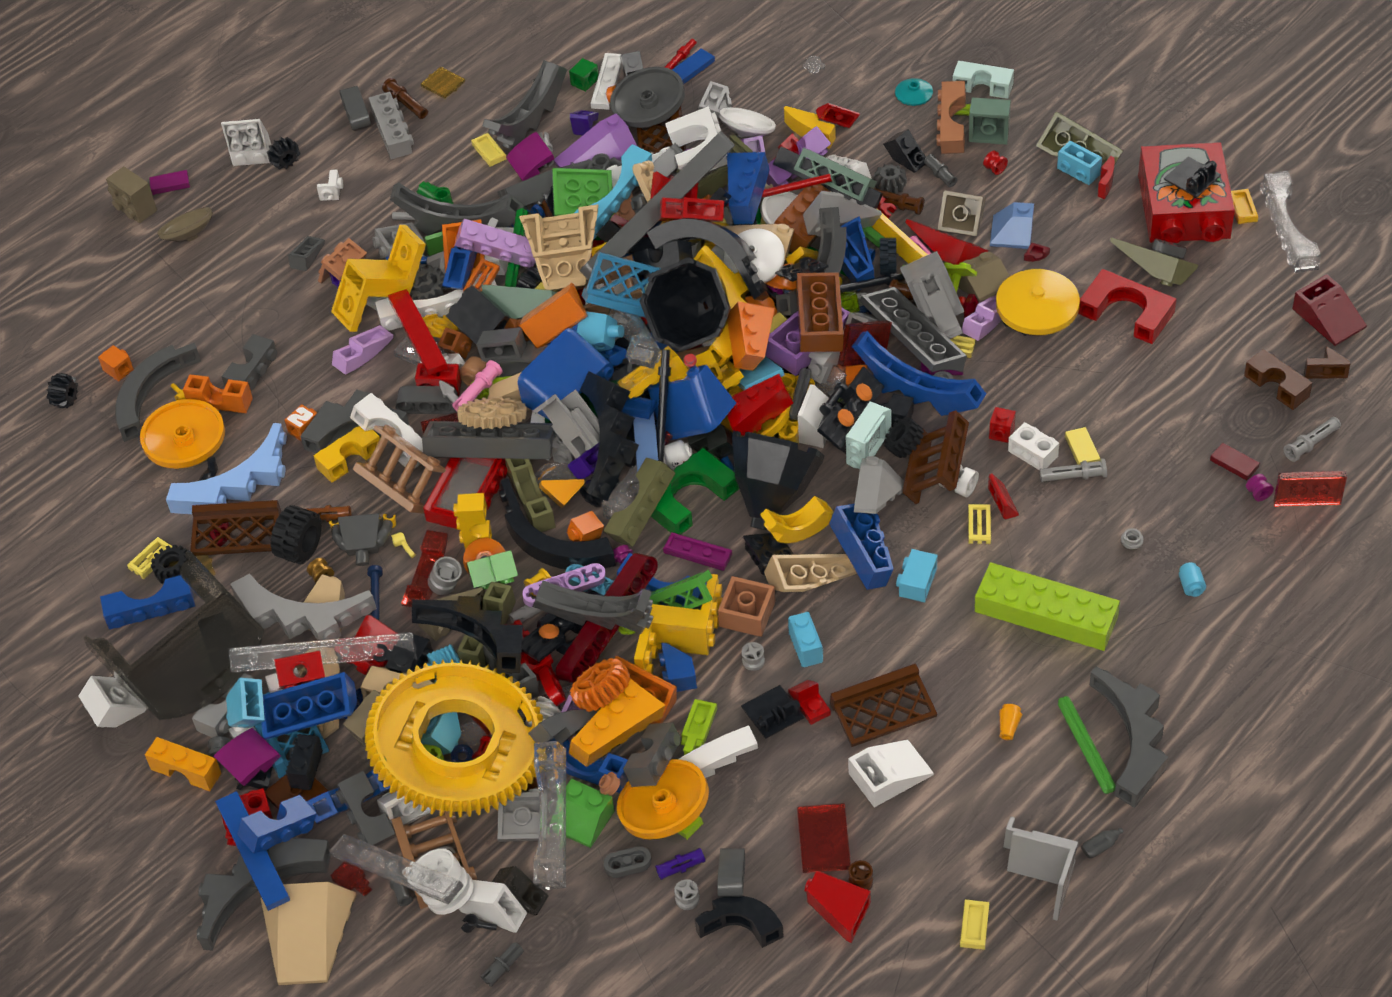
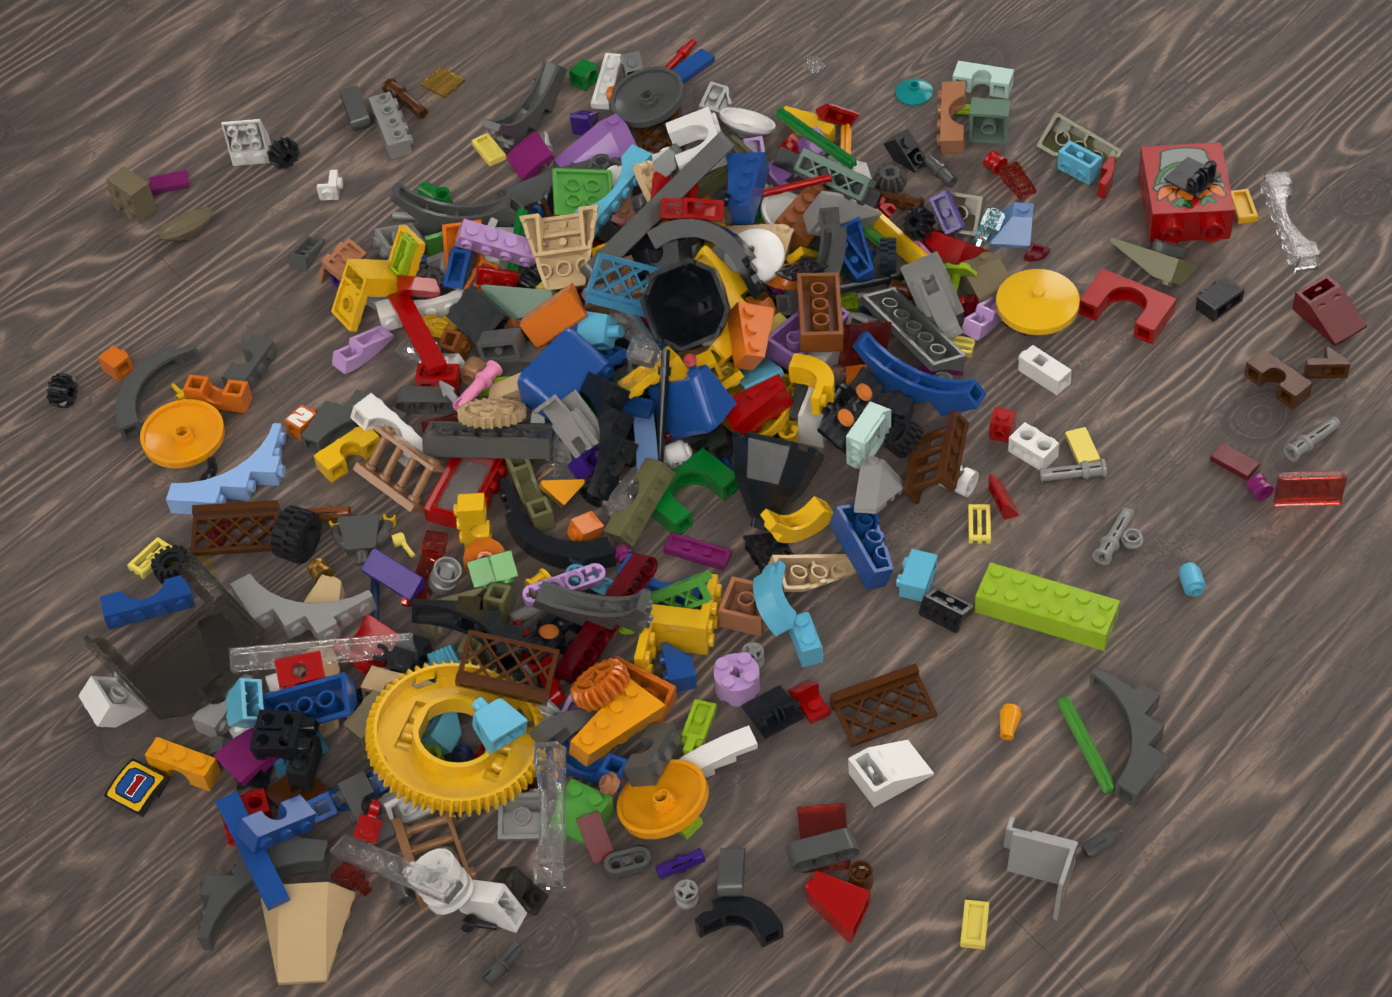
none -> slope [104,758,170,817]
none -> black hips [249,709,319,760]
none -> red plate [353,799,383,845]
none -> dark purple slope [361,548,425,602]
none -> lime tile [390,233,418,276]
none -> red slope [397,275,440,298]
none -> reddish brown fence [455,630,560,707]
none -> medium azure torso [472,697,528,755]
none -> red hinge [475,265,520,287]
none -> dark red tile [575,810,614,864]
none -> lavender brick [713,652,761,707]
none -> medium azure arch [753,560,797,636]
none -> green axle [775,108,857,169]
none -> dark grey beam [786,828,860,873]
none -> yellow arch [789,353,835,415]
none -> light orange axle [840,123,852,155]
none -> black gear [901,207,937,241]
none -> black bracket [919,587,974,633]
none -> brick [929,190,966,235]
none -> clear light blue bracket [972,207,1006,247]
none -> clear red slope [998,161,1037,200]
none -> white brick [1018,345,1072,395]
none -> light grey pin [1092,508,1134,565]
none -> black brick [1196,276,1244,322]

